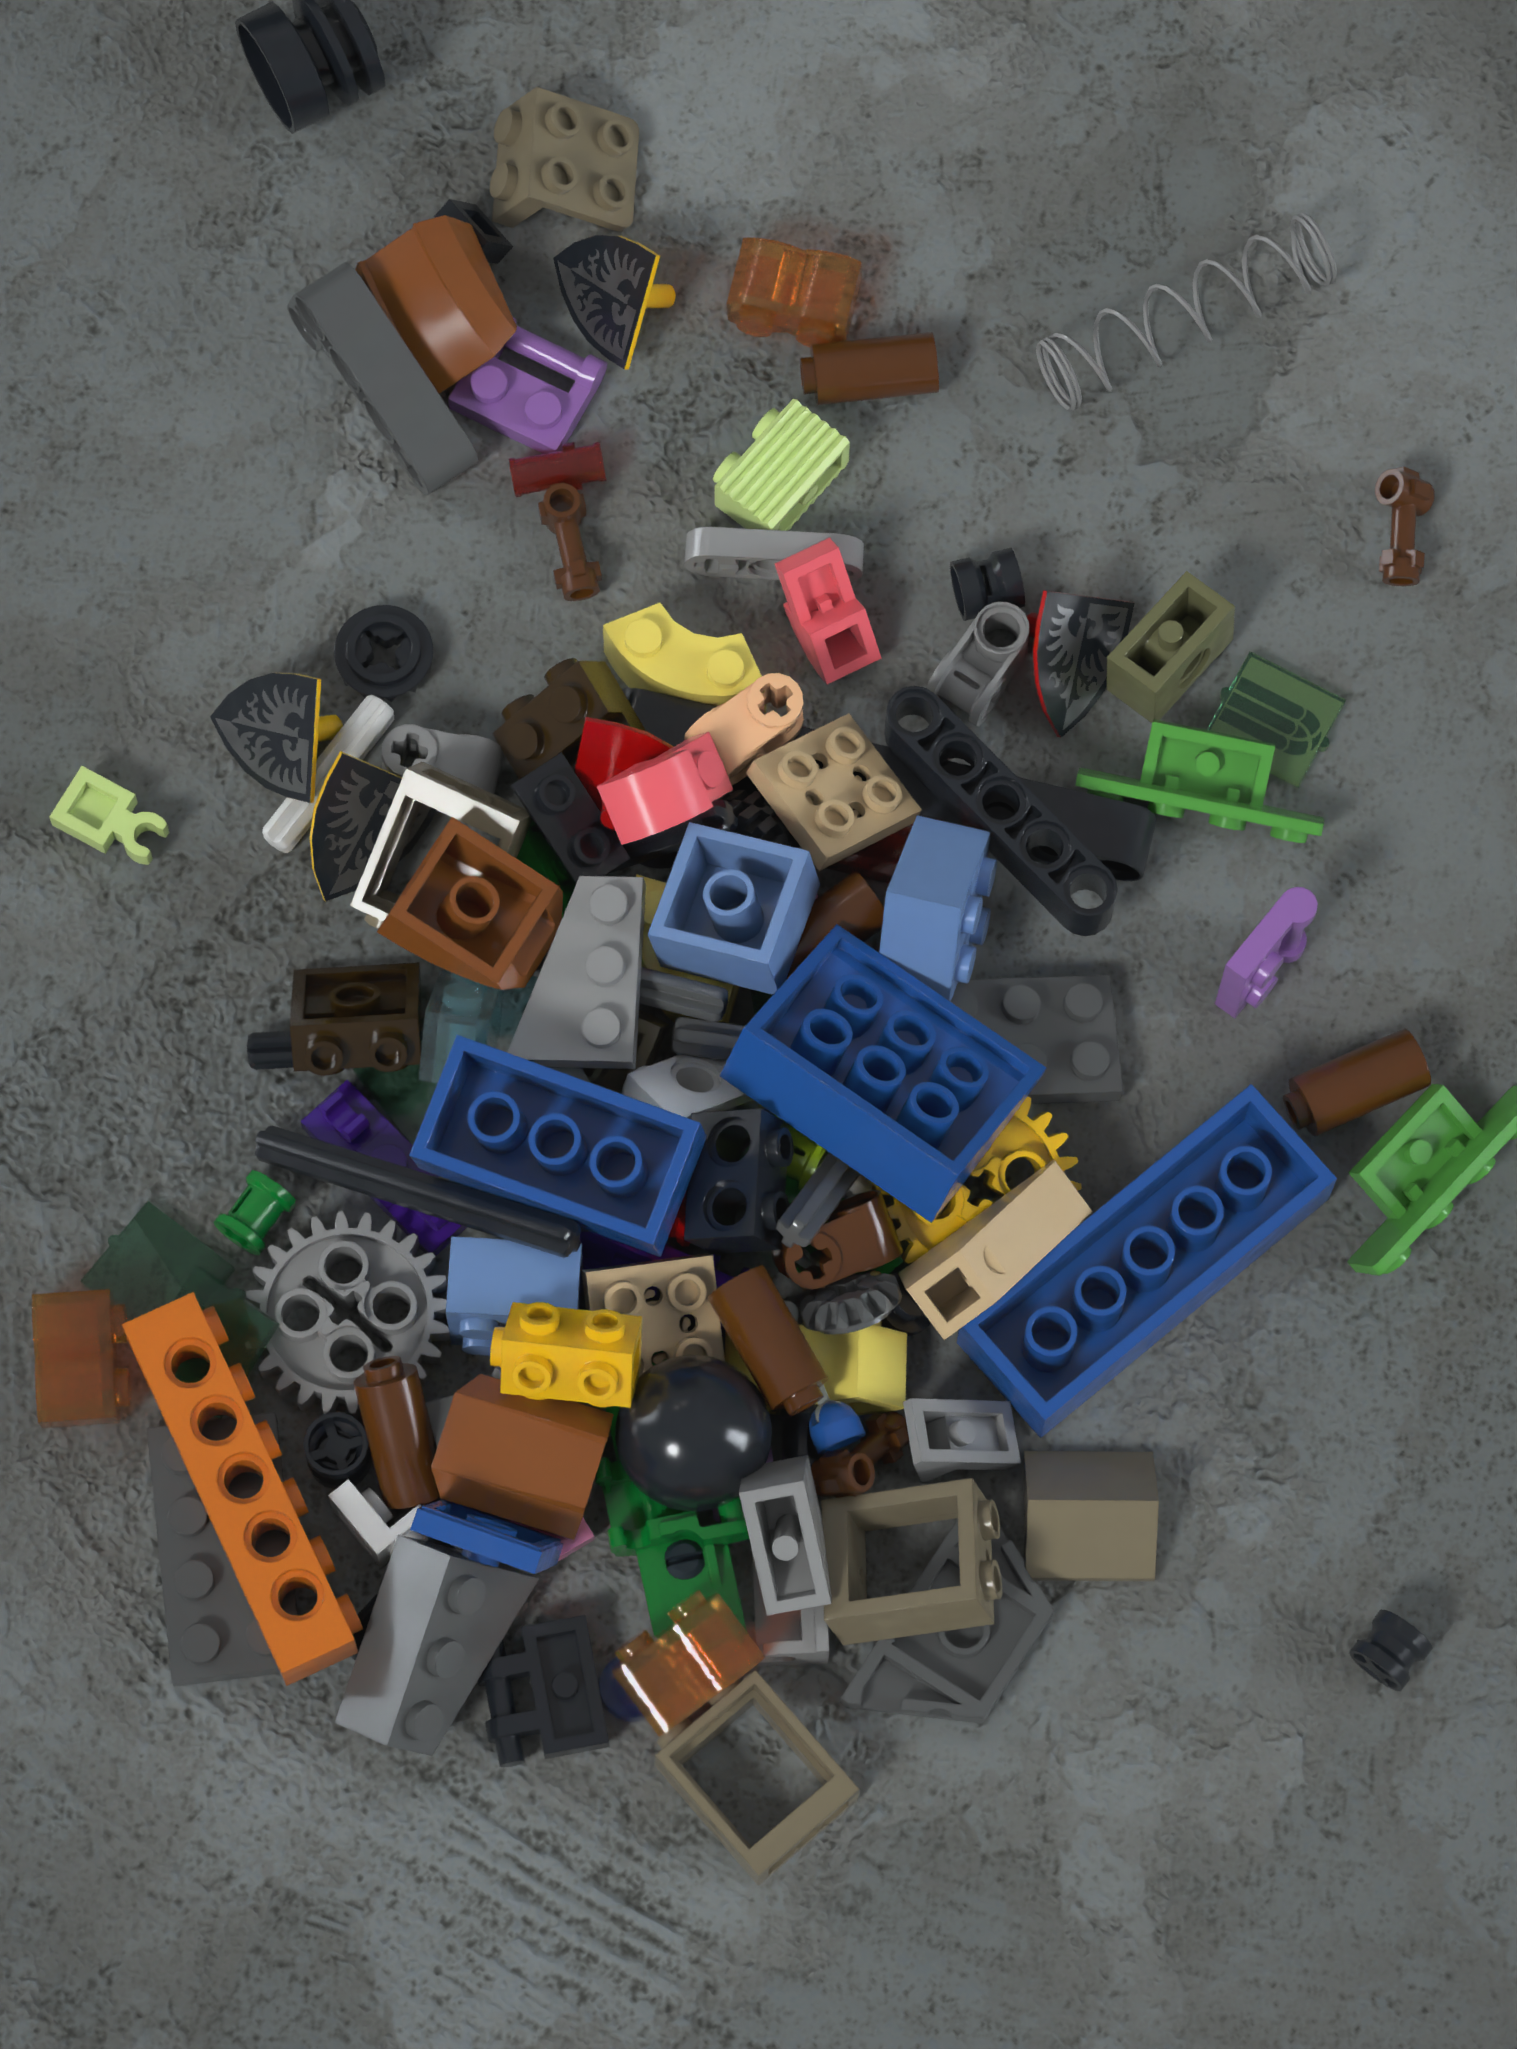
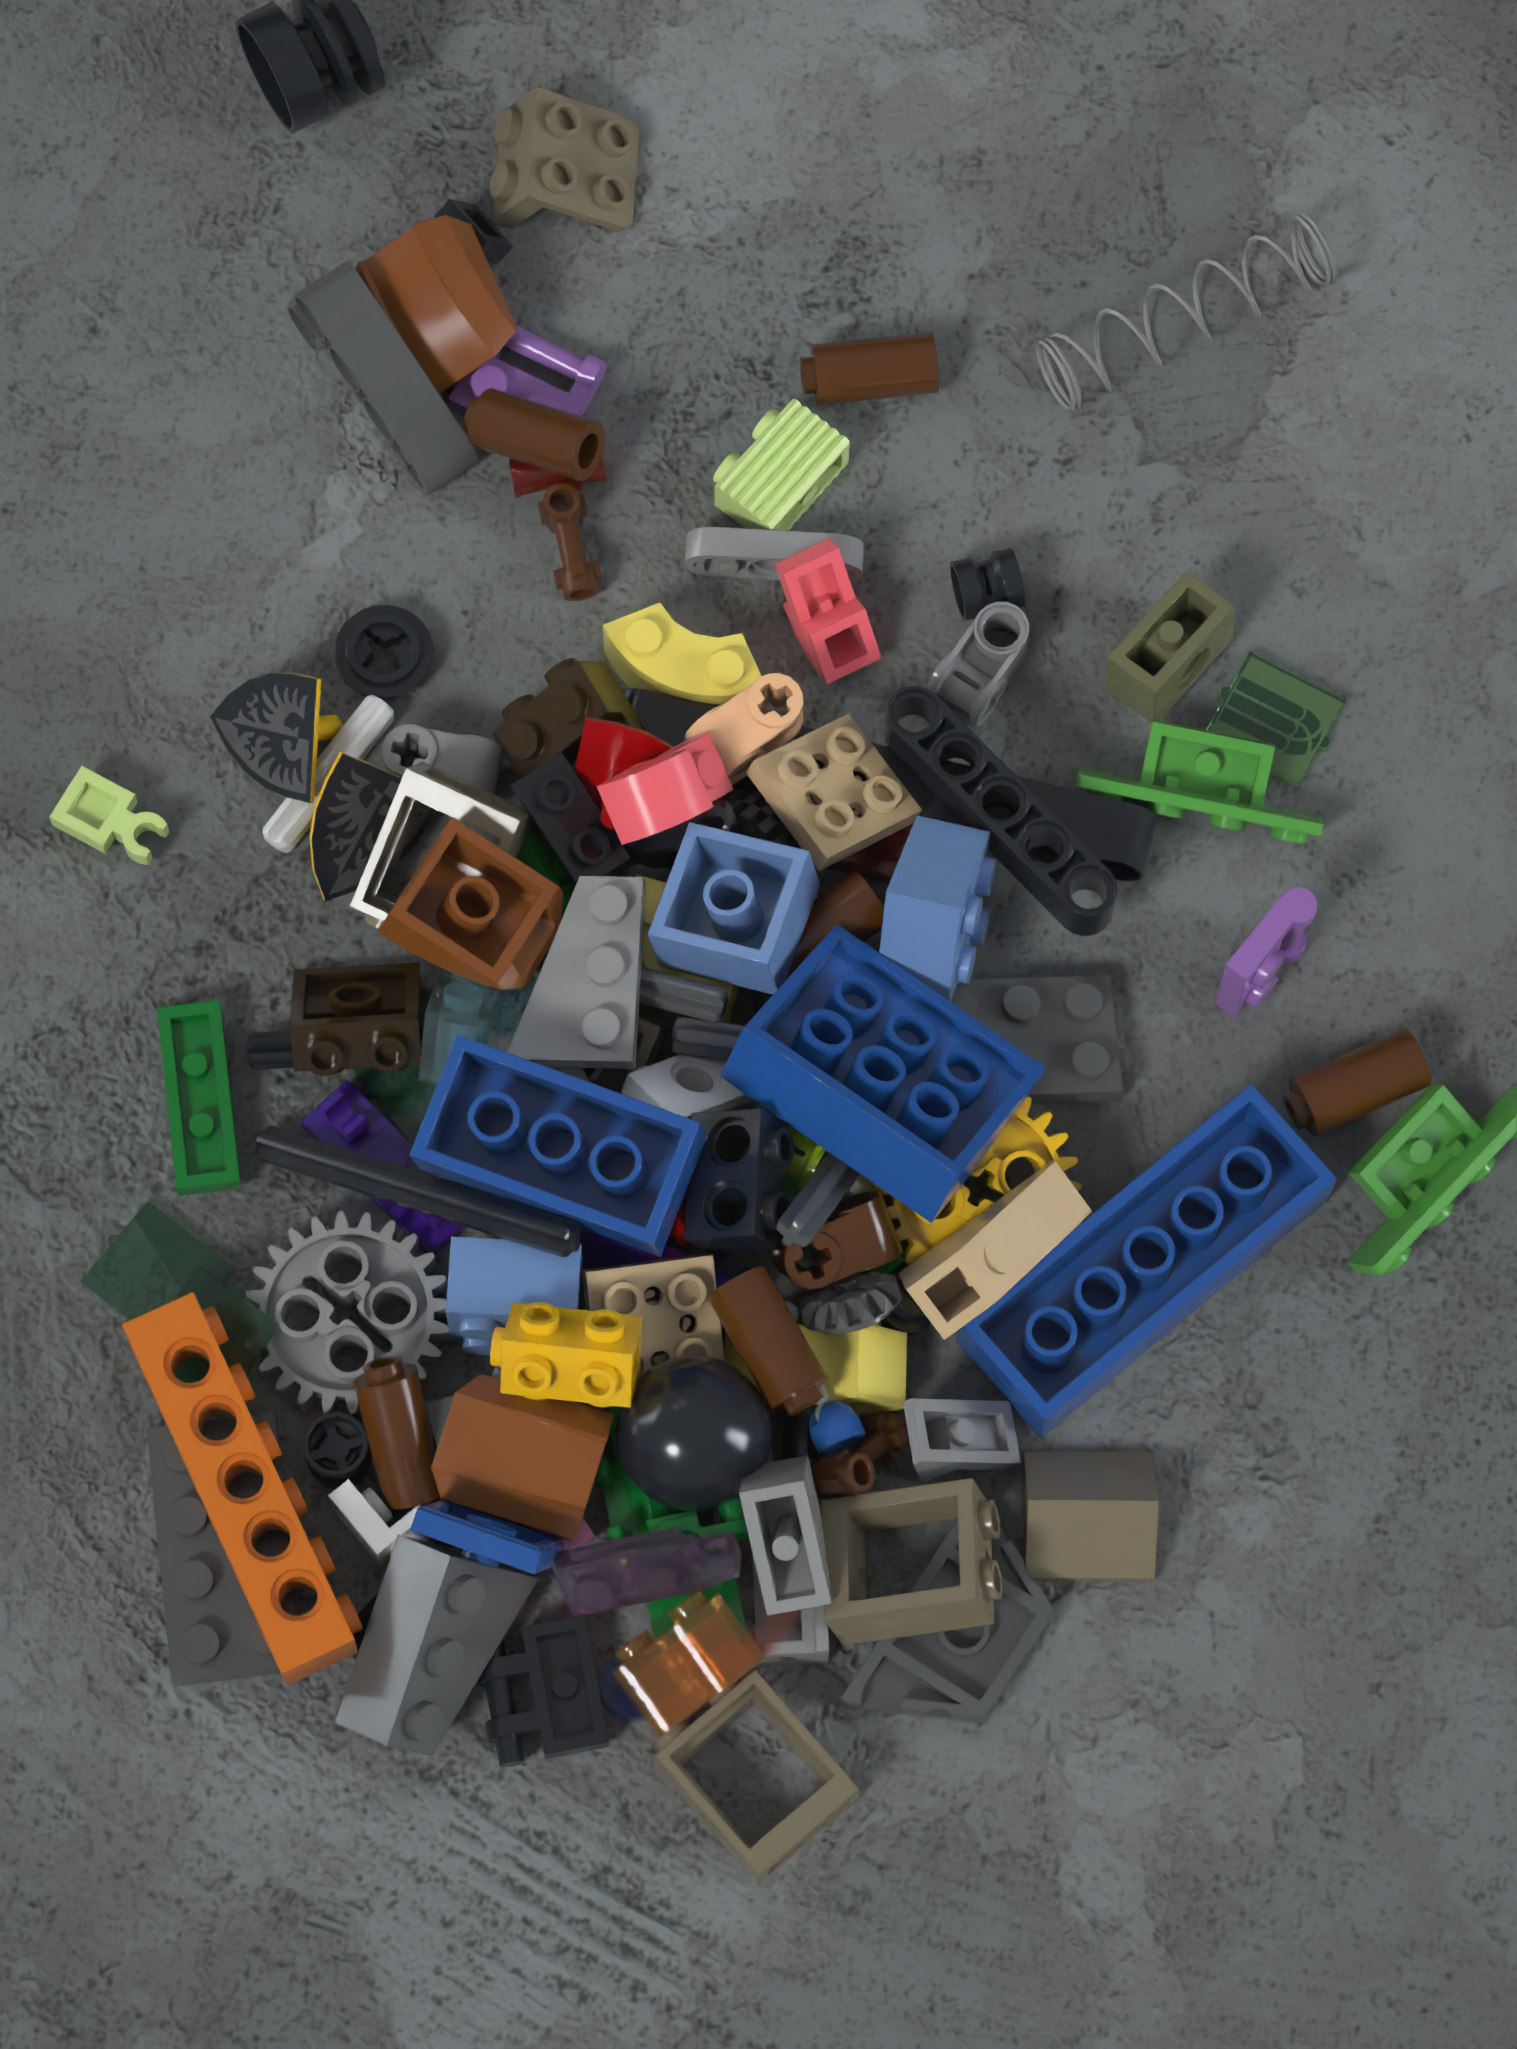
clear orange brick [32,1289,131,1428] -> none
green bush [213,1170,296,1256] -> none
shield [553,235,676,370] -> none
clear orange brick [727,237,862,347] -> none
shield [1026,590,1135,738] -> none
black wheel [1349,1609,1433,1691] -> none
reddish brown bar [1375,466,1435,587] -> none
none -> green plate [157,1000,242,1196]
none -> reddish brown brick [464,388,605,481]
none -> clear purple hinge [553,1526,741,1617]

